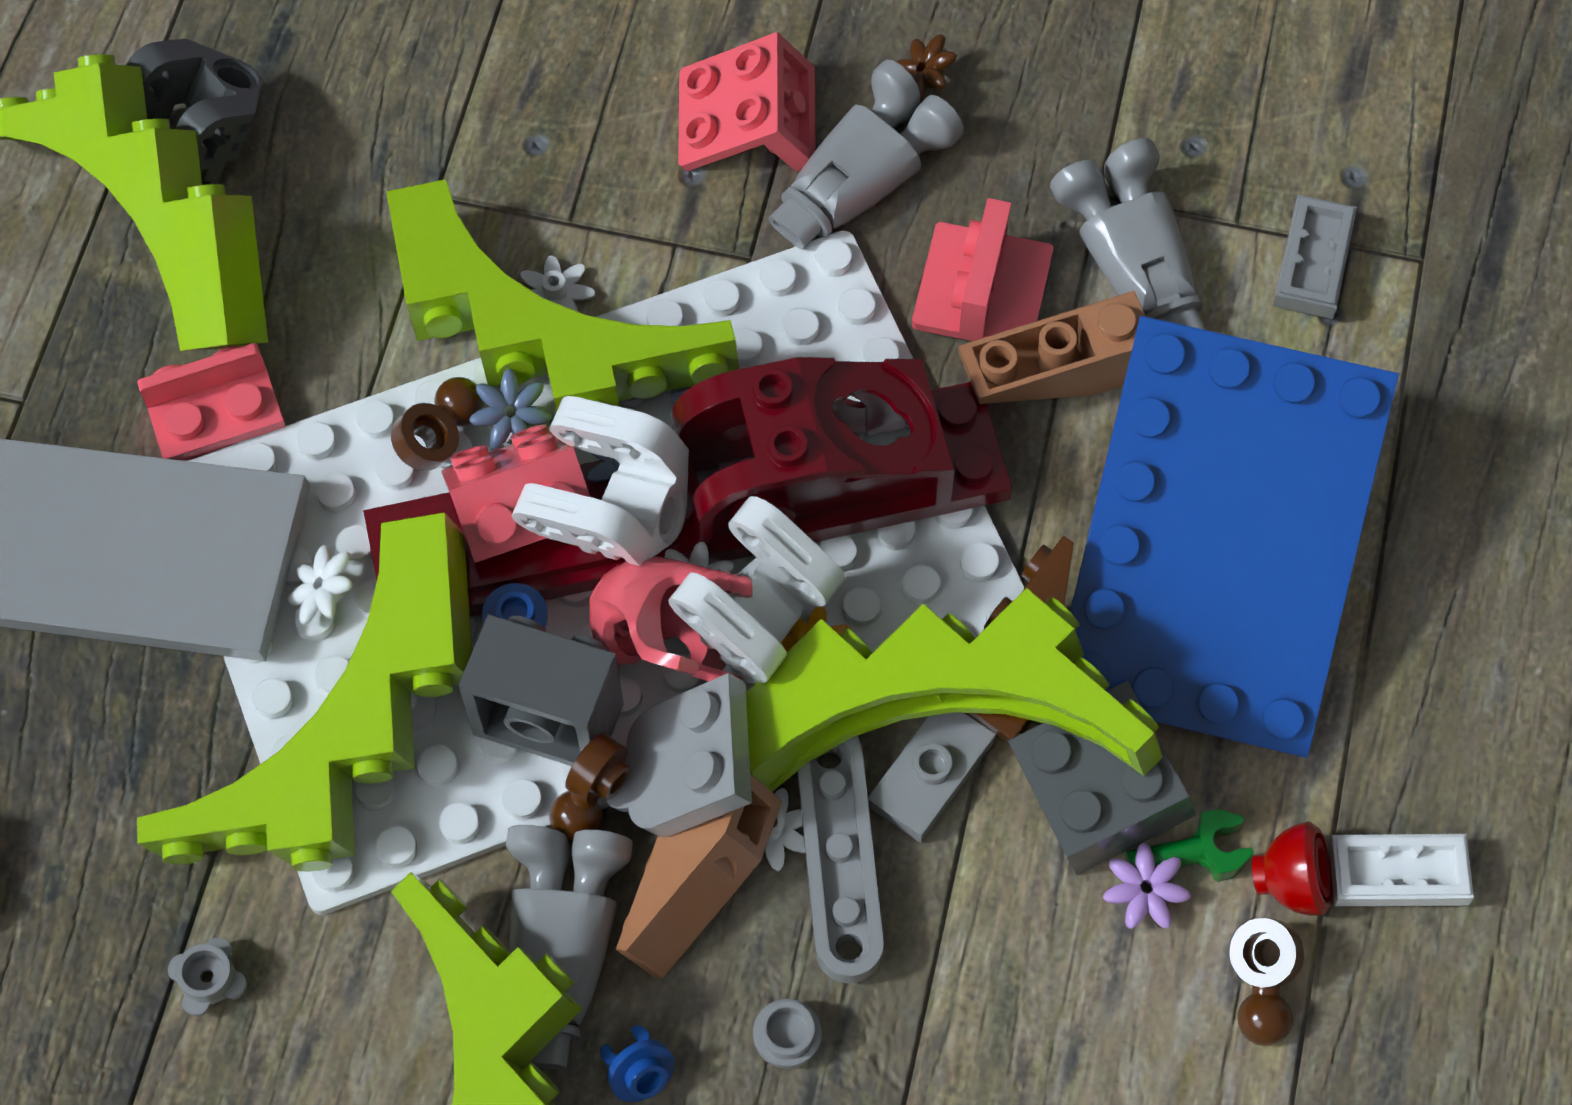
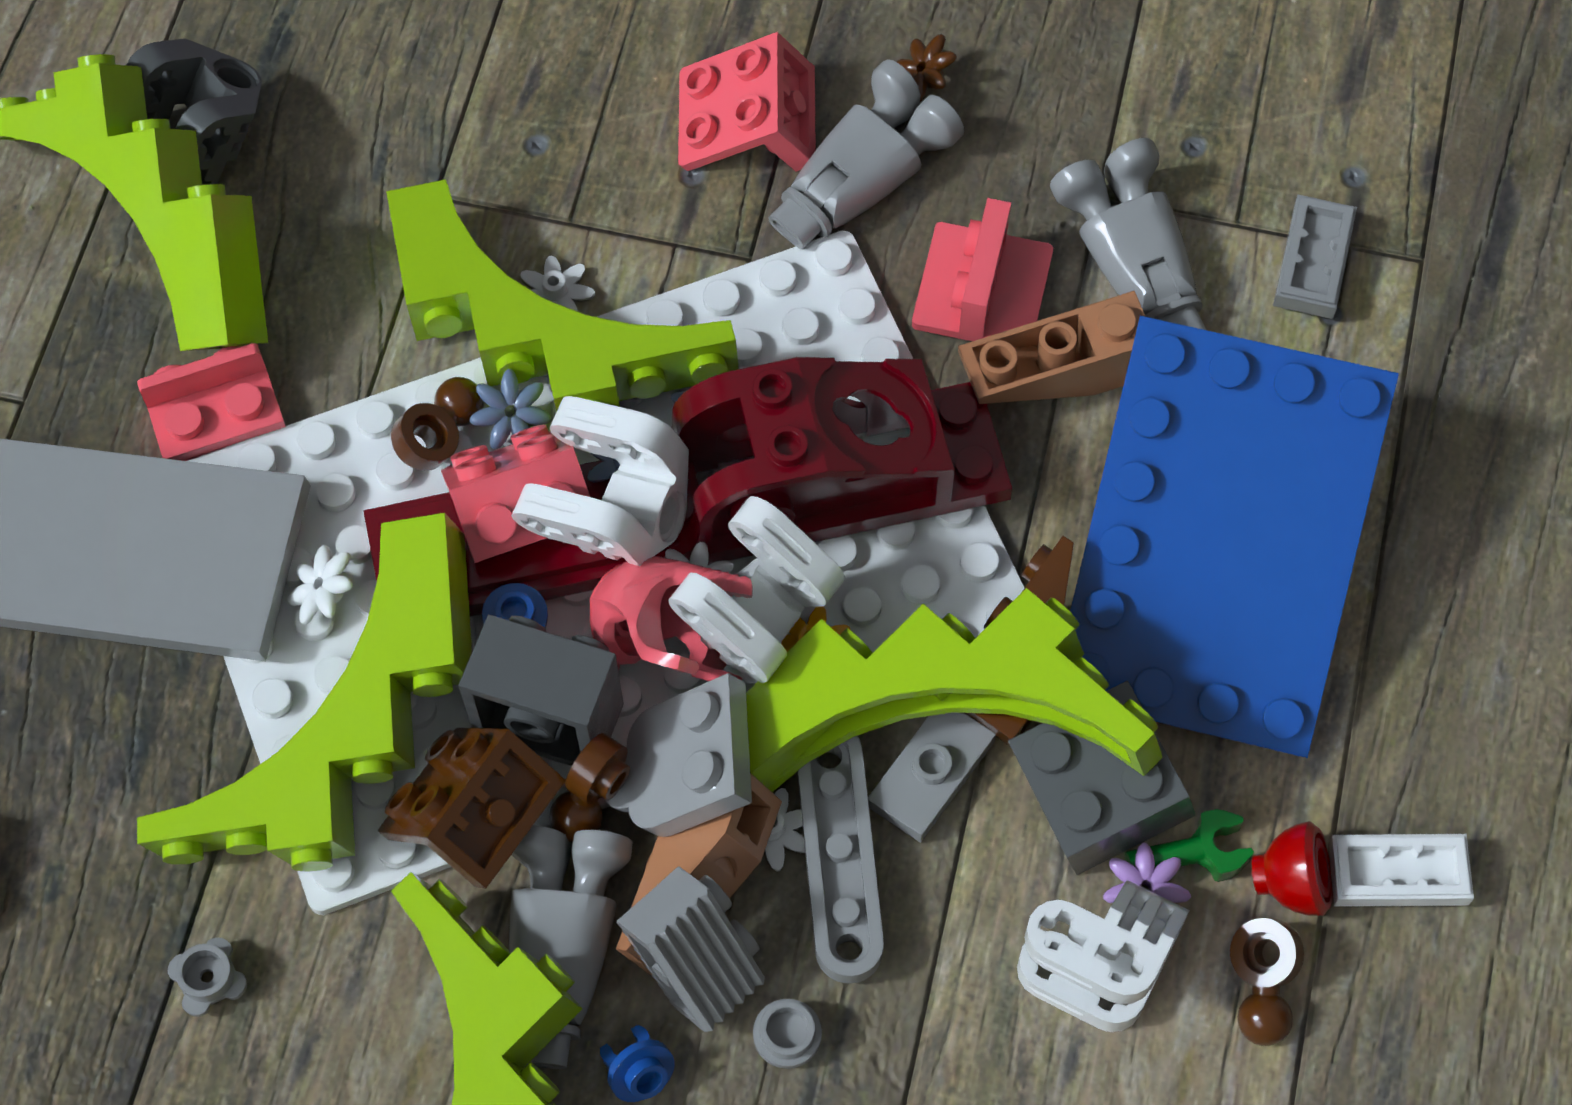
none -> reddish brown bracket [378,728,566,889]
none -> light grey brick [616,866,765,1032]
none -> white piece [1017,880,1190,1032]

